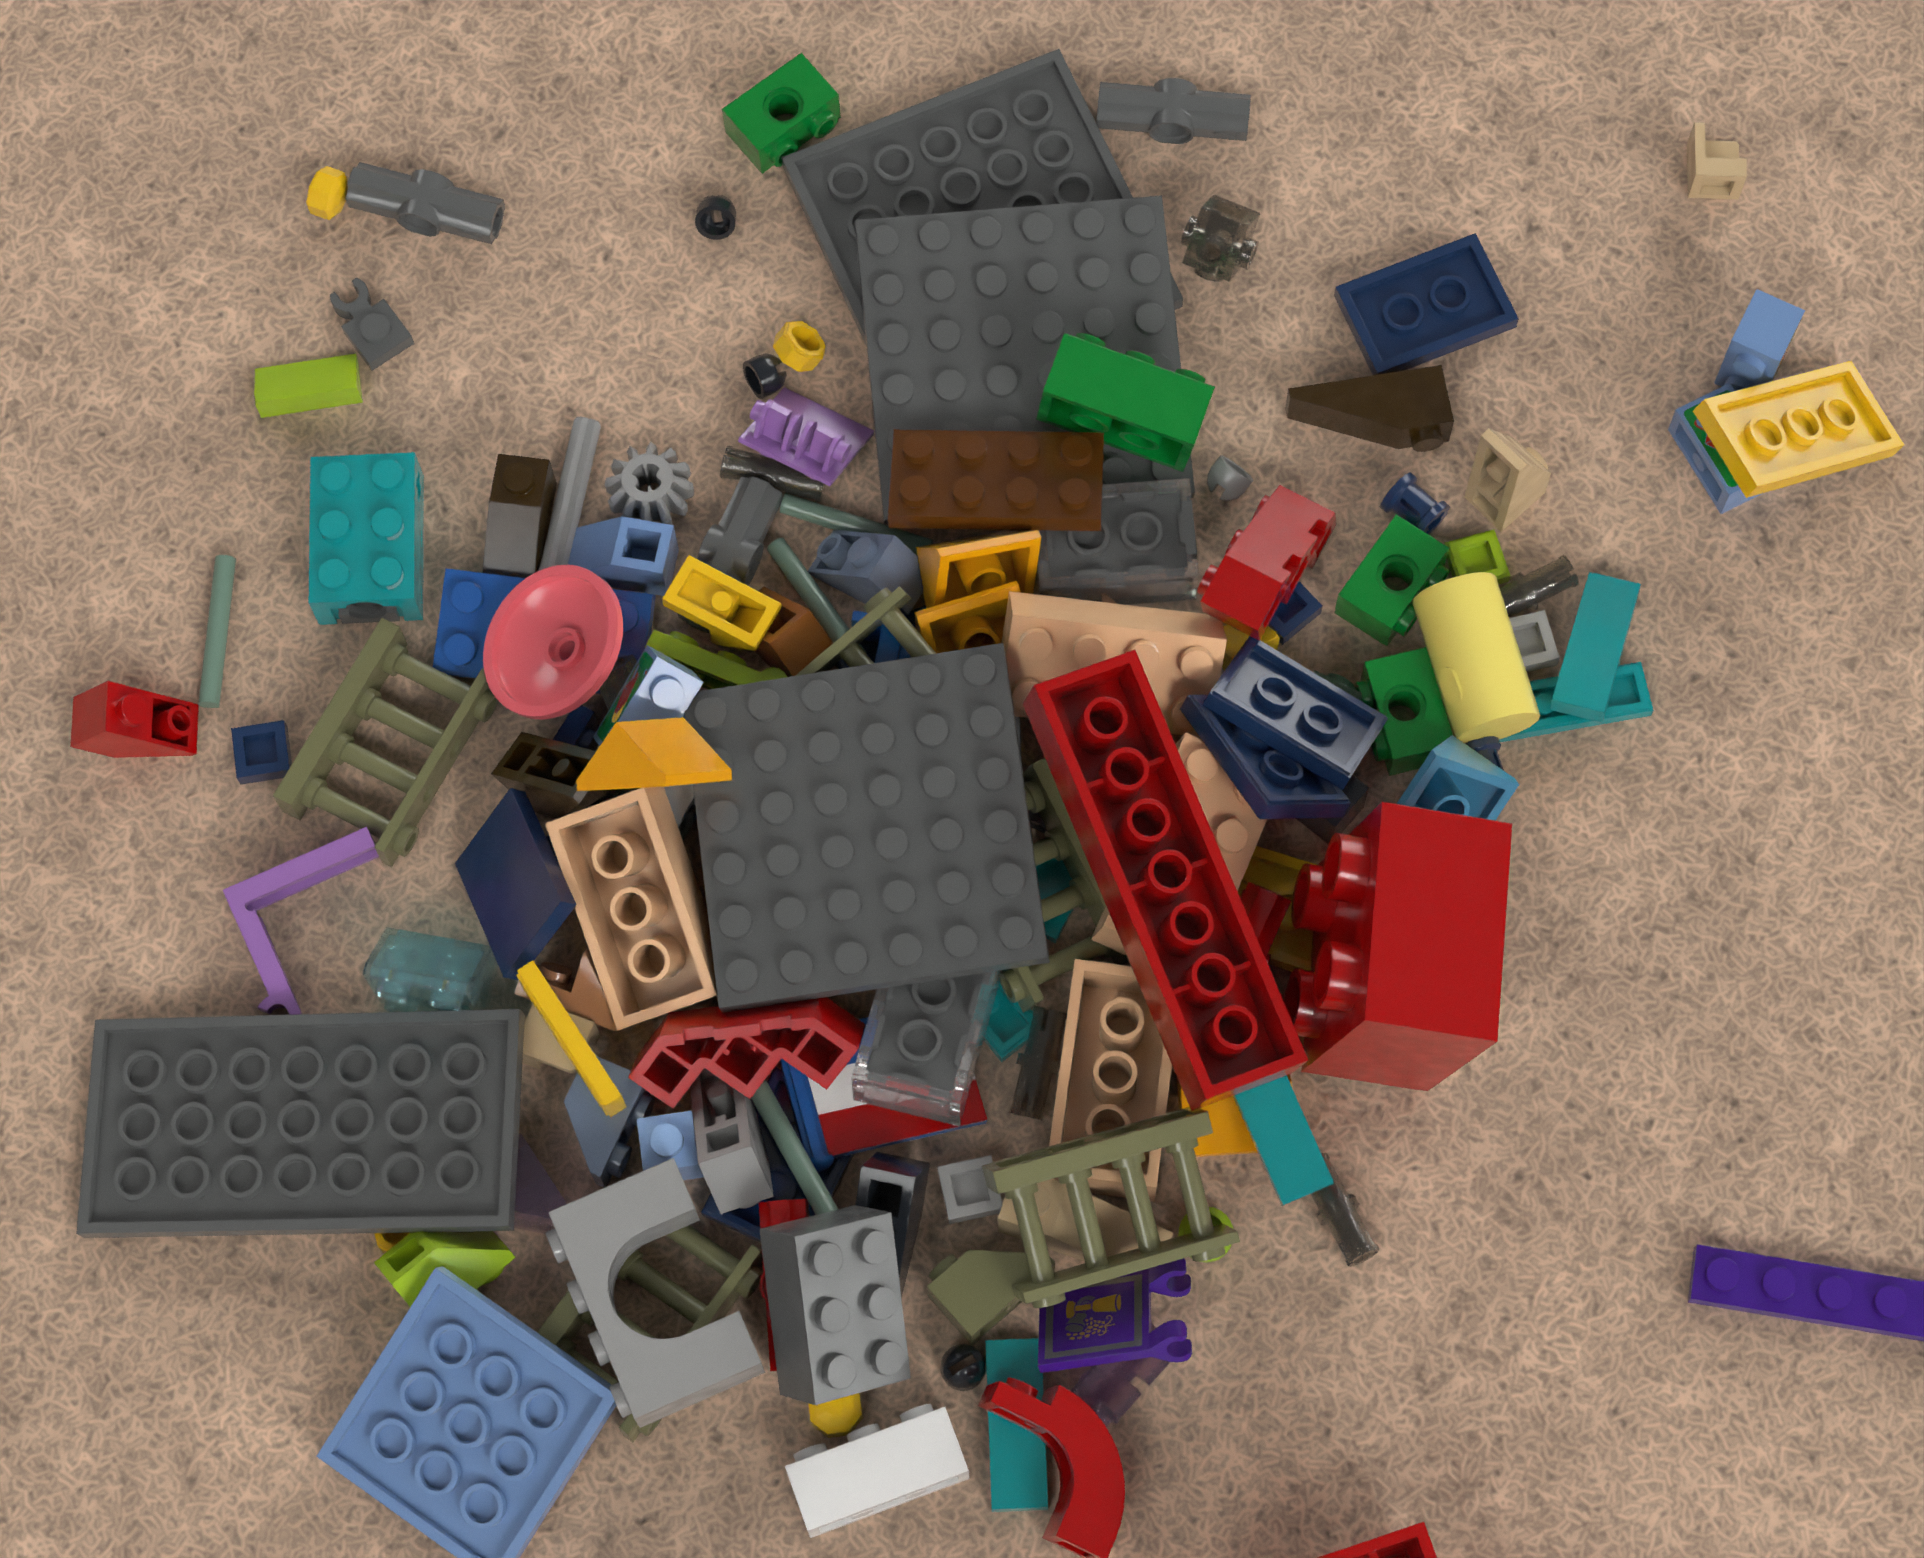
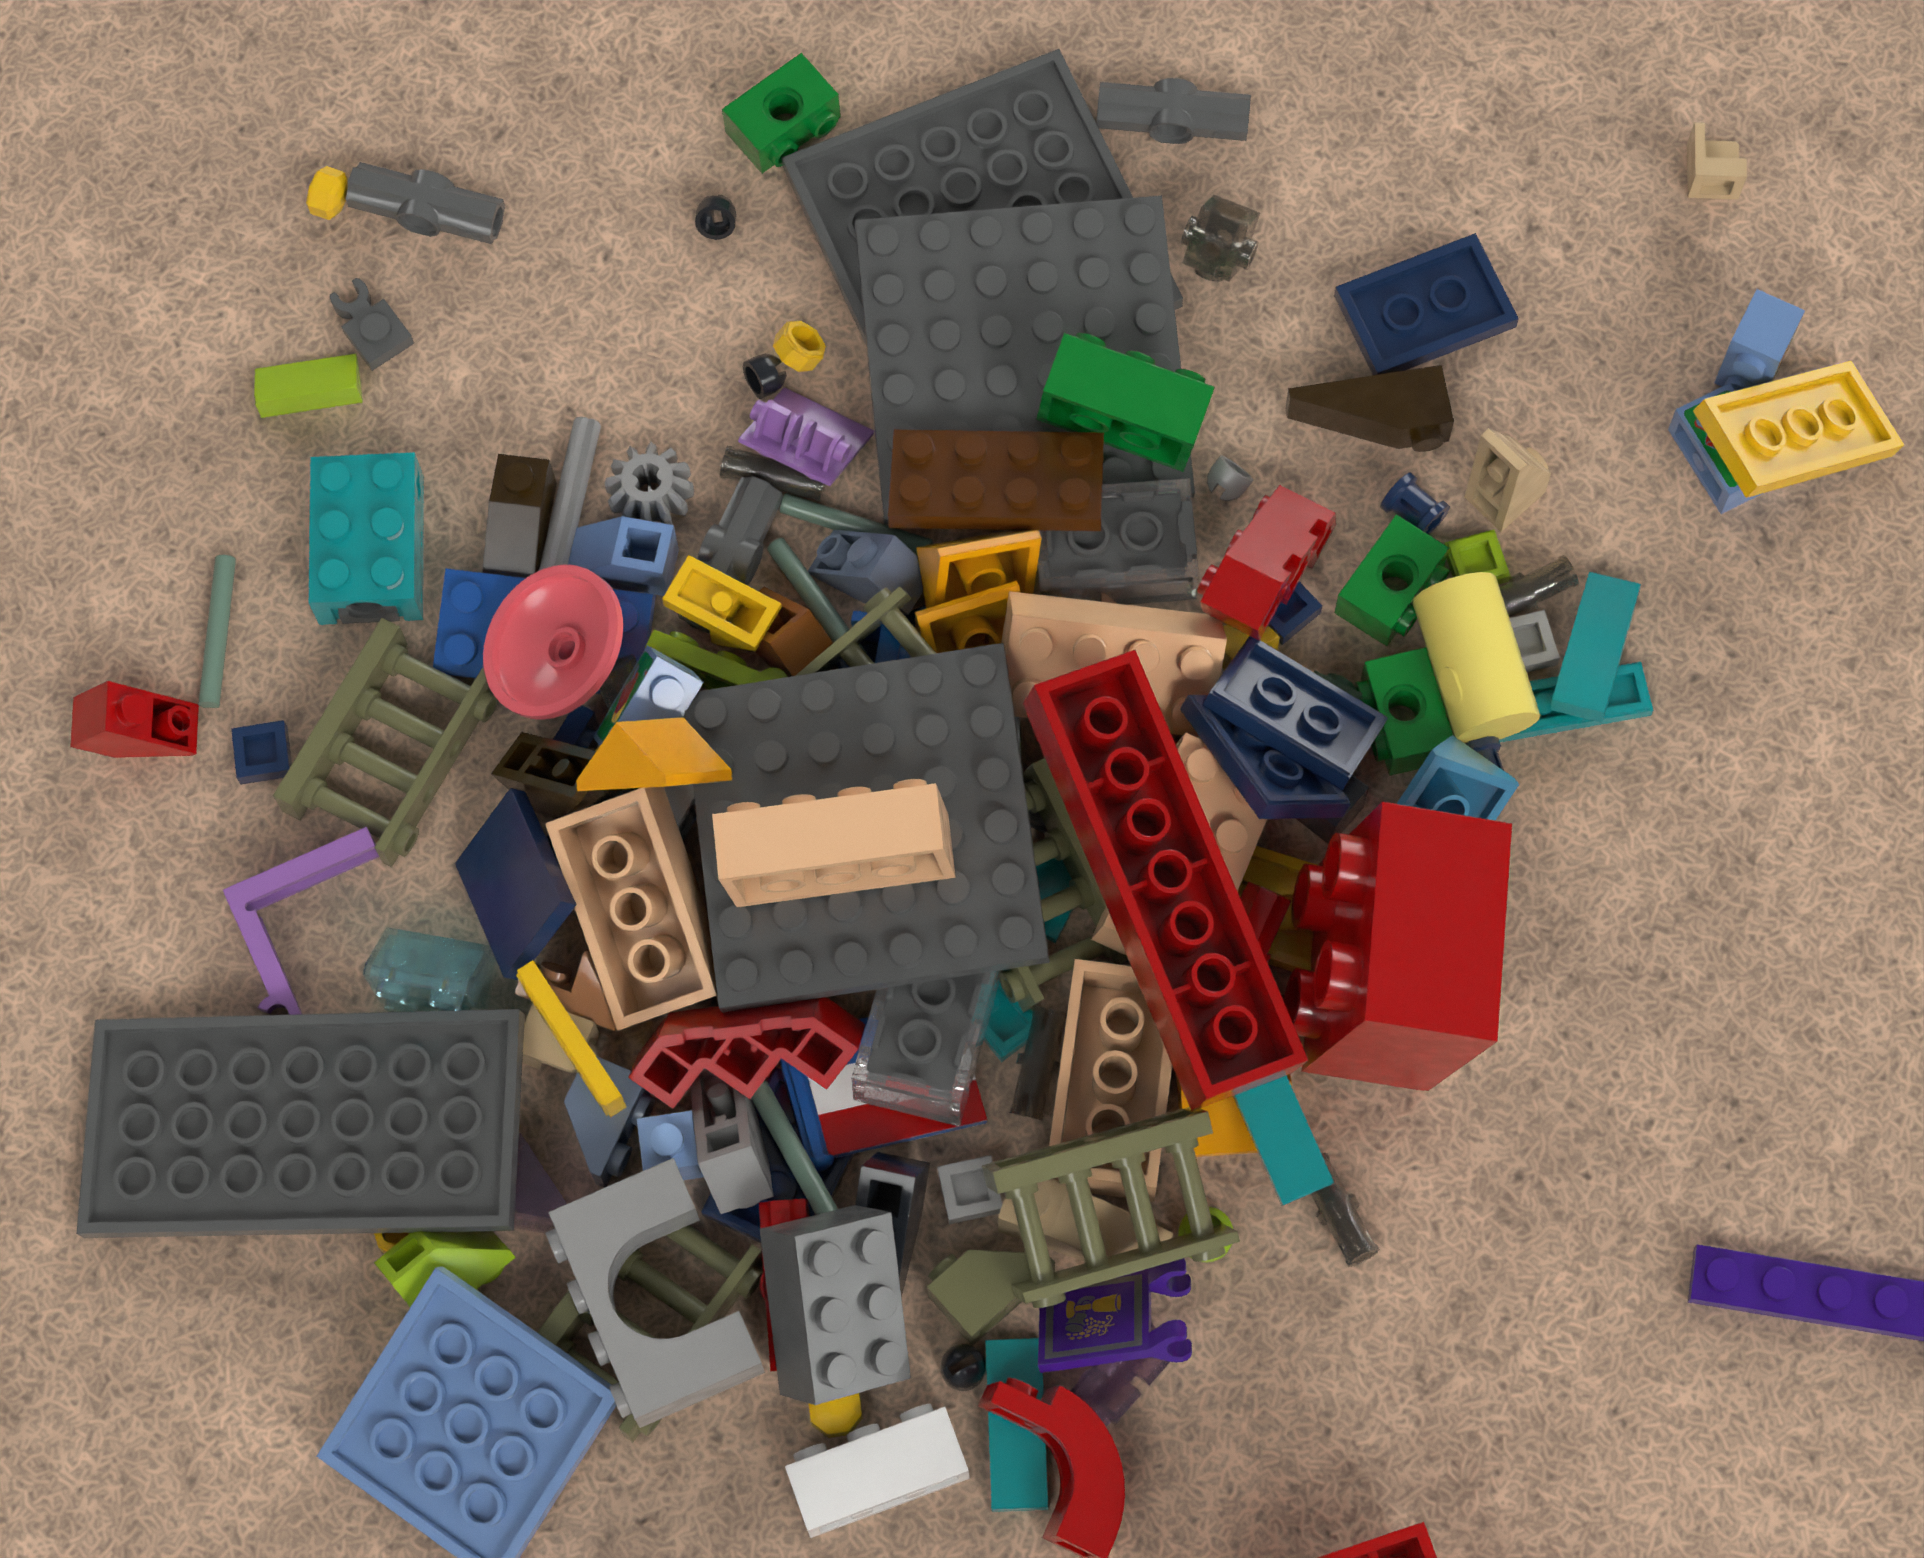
none -> light nougat brick [712,779,956,907]

